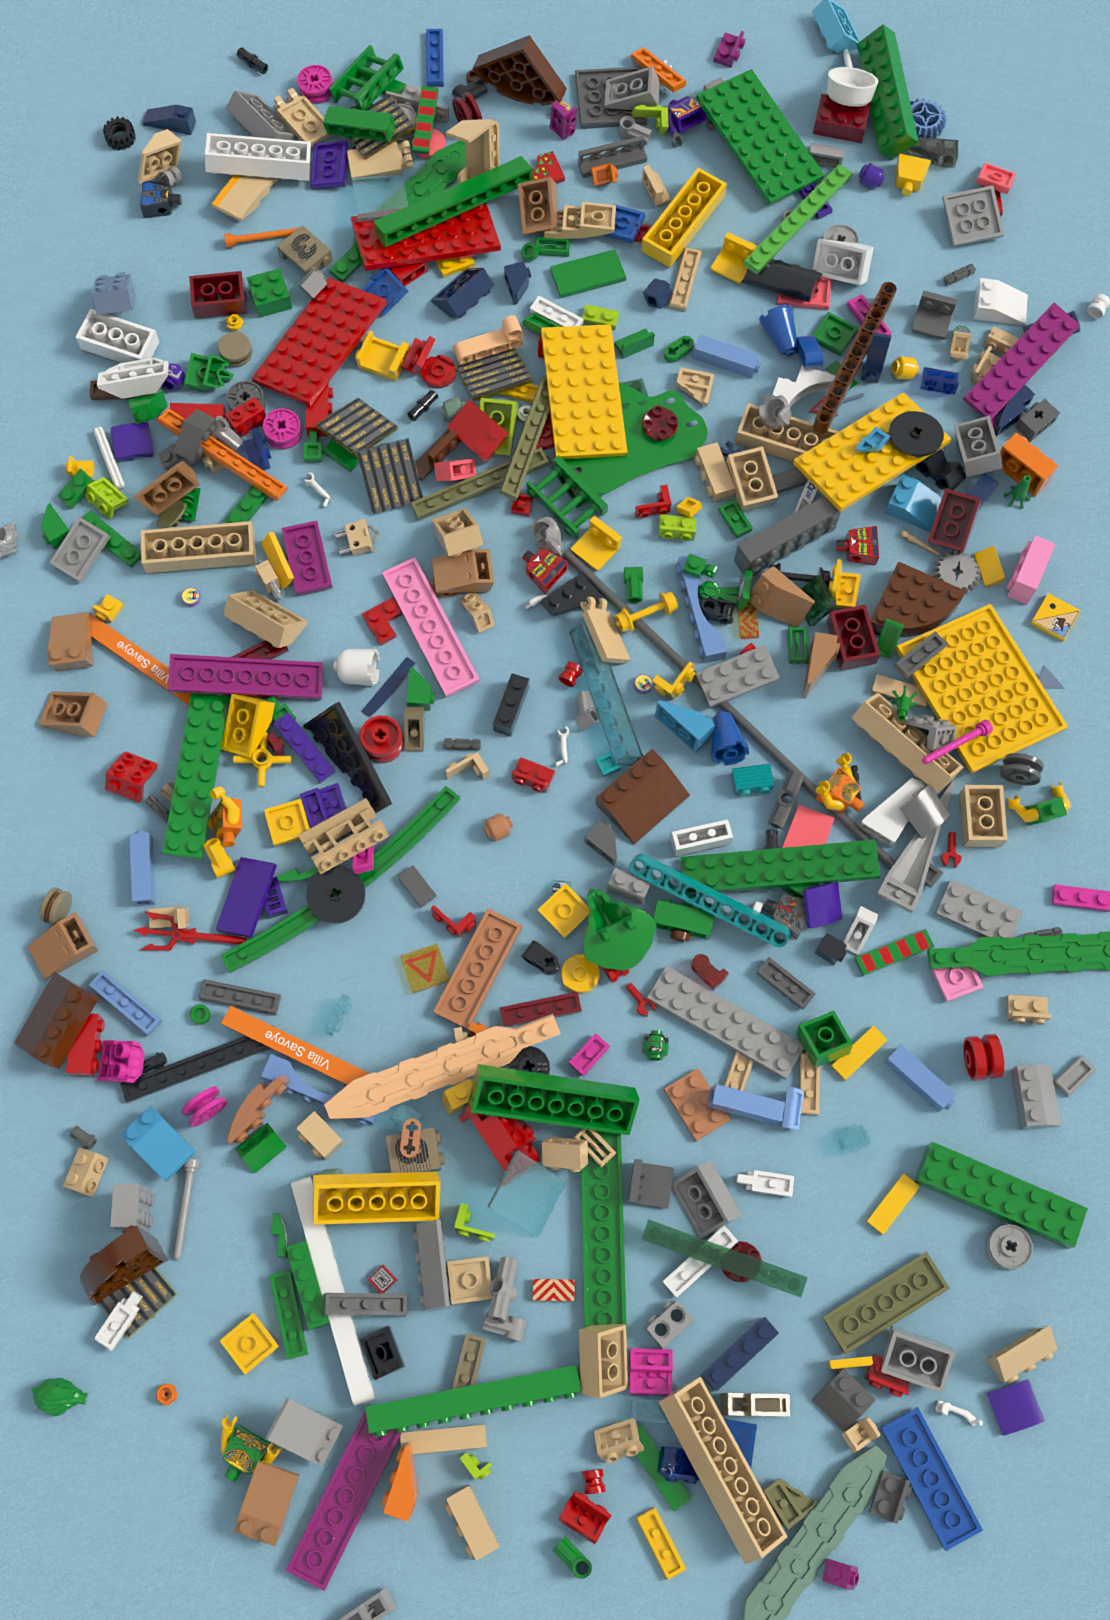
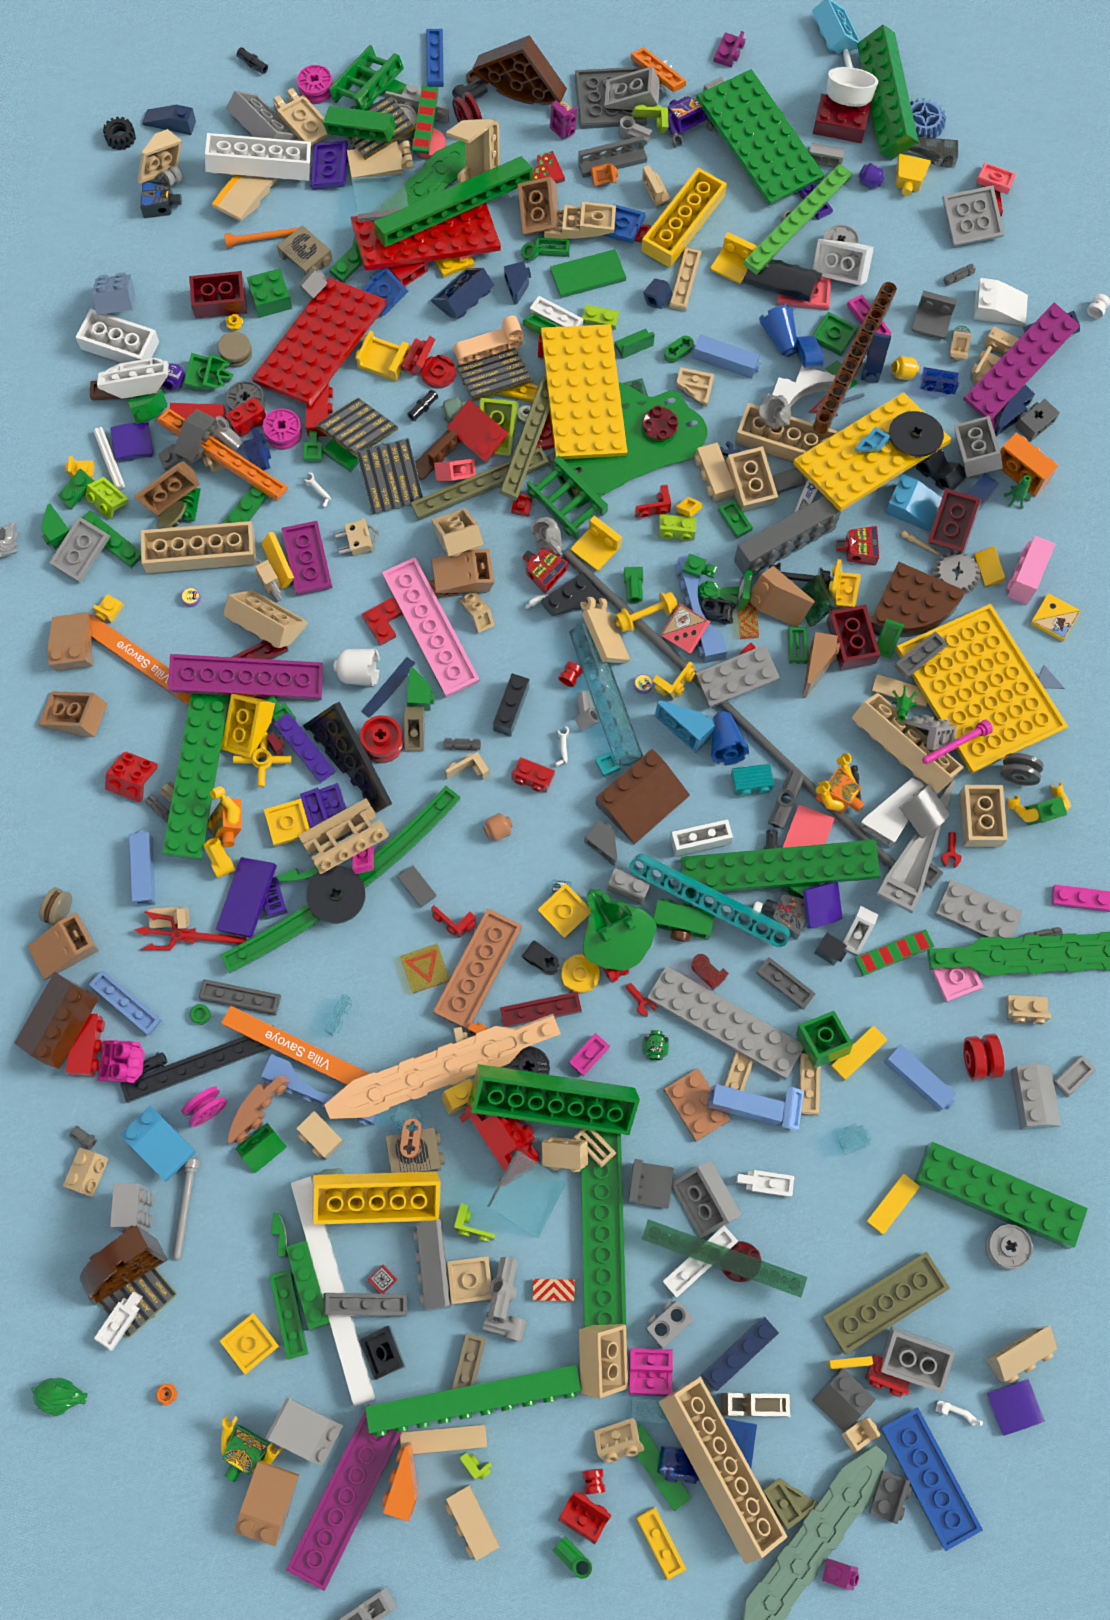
none -> tile [661,604,710,654]

